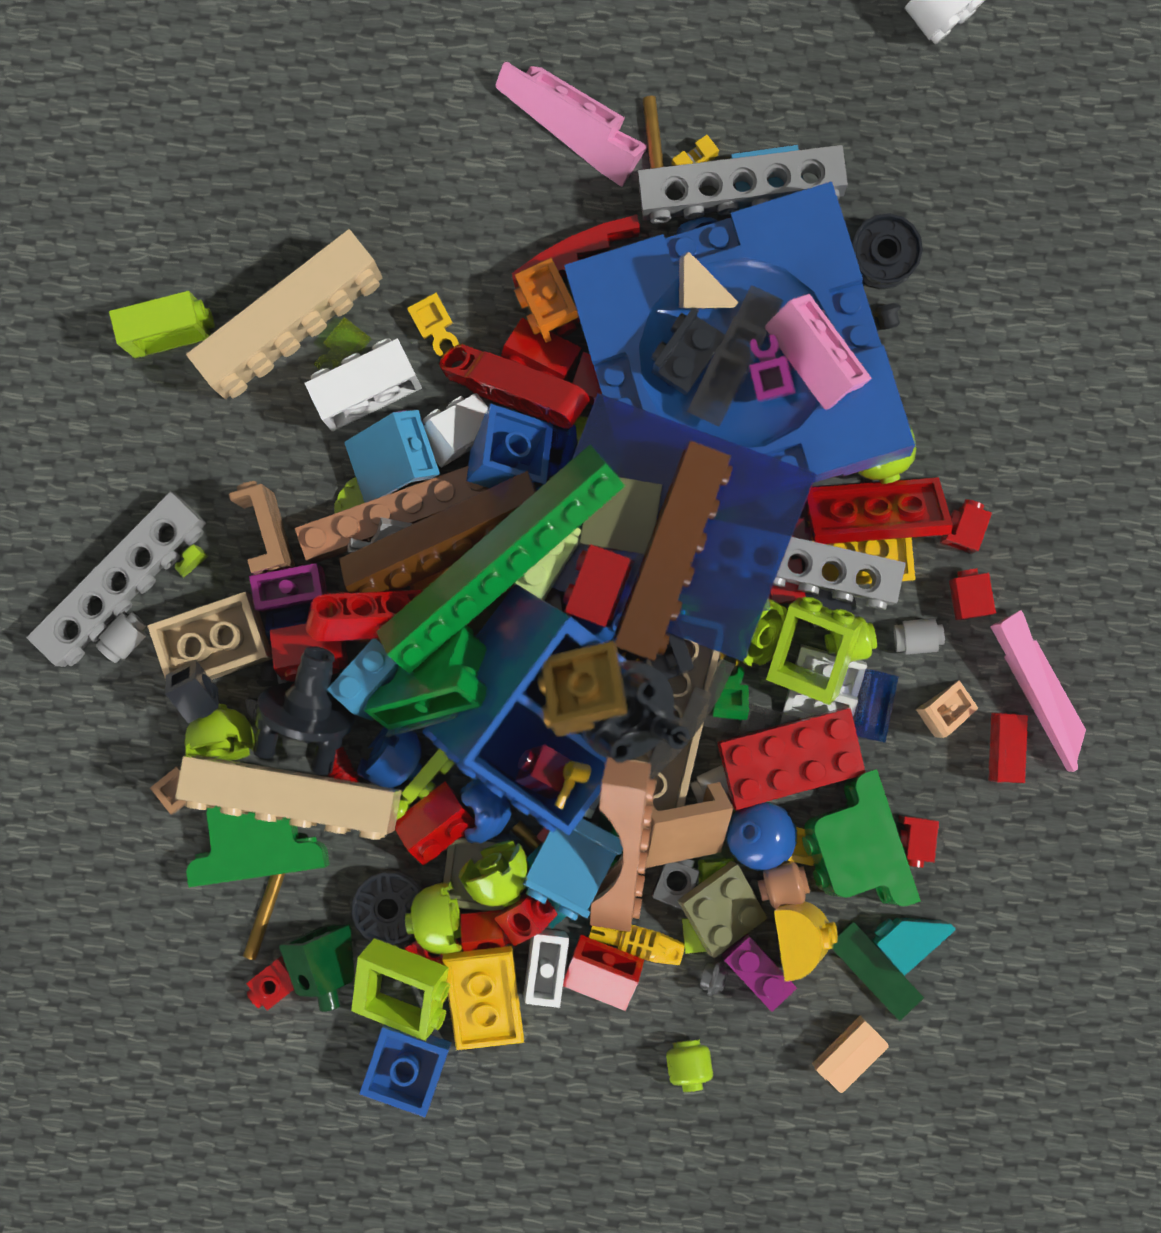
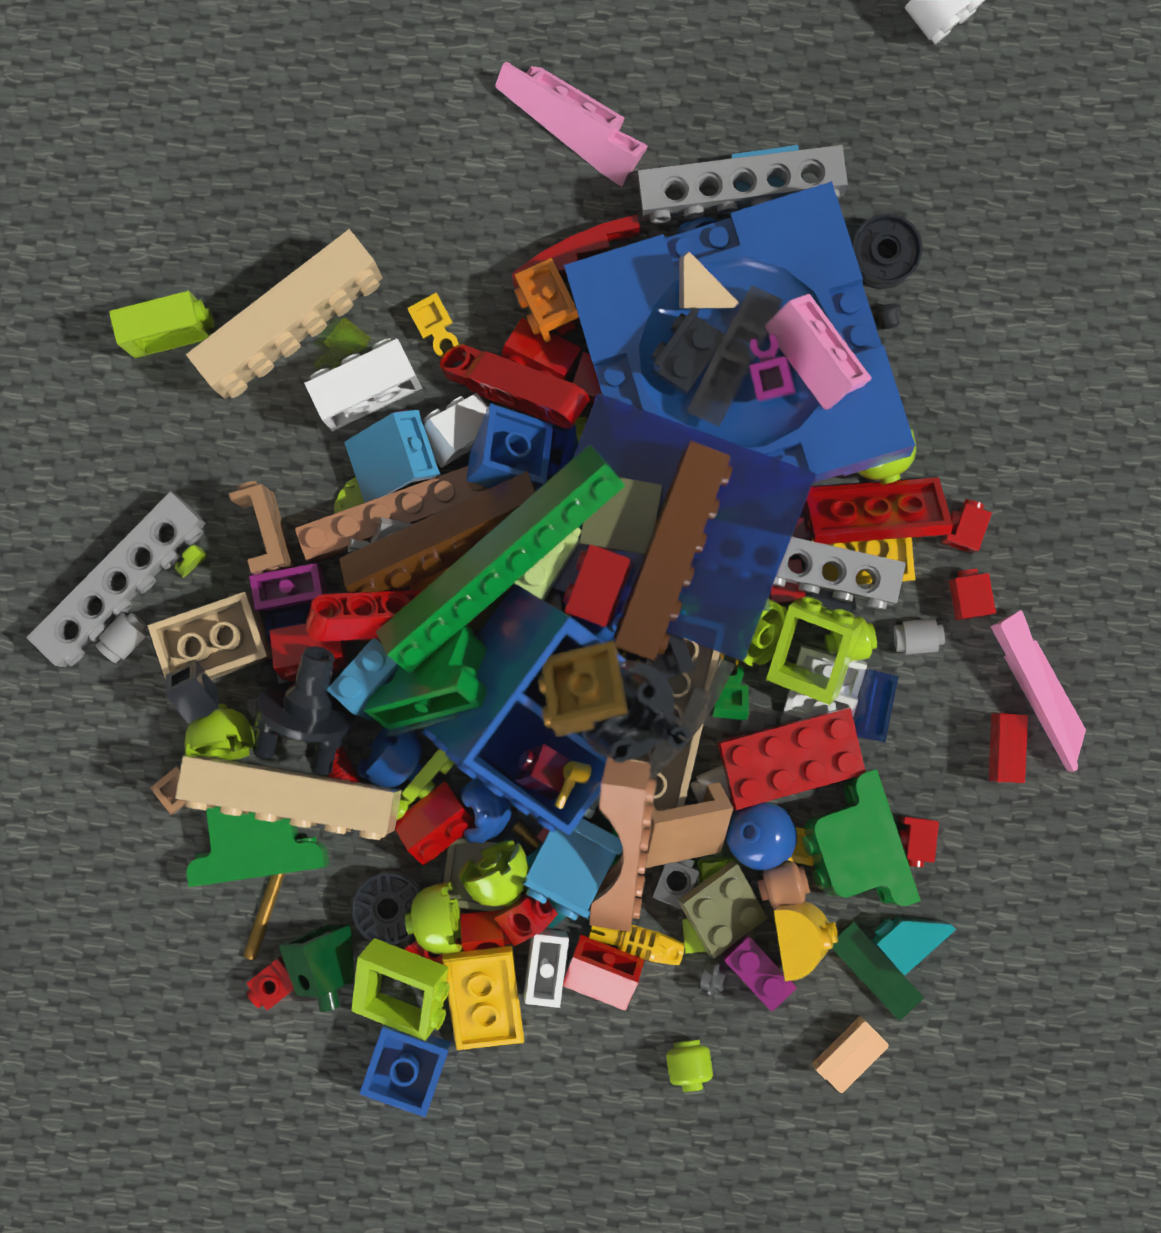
pearl gold bar [643,96,667,195] -> none
yellow piece [671,134,719,166] -> none
light nougat slope [916,680,978,738] -> none

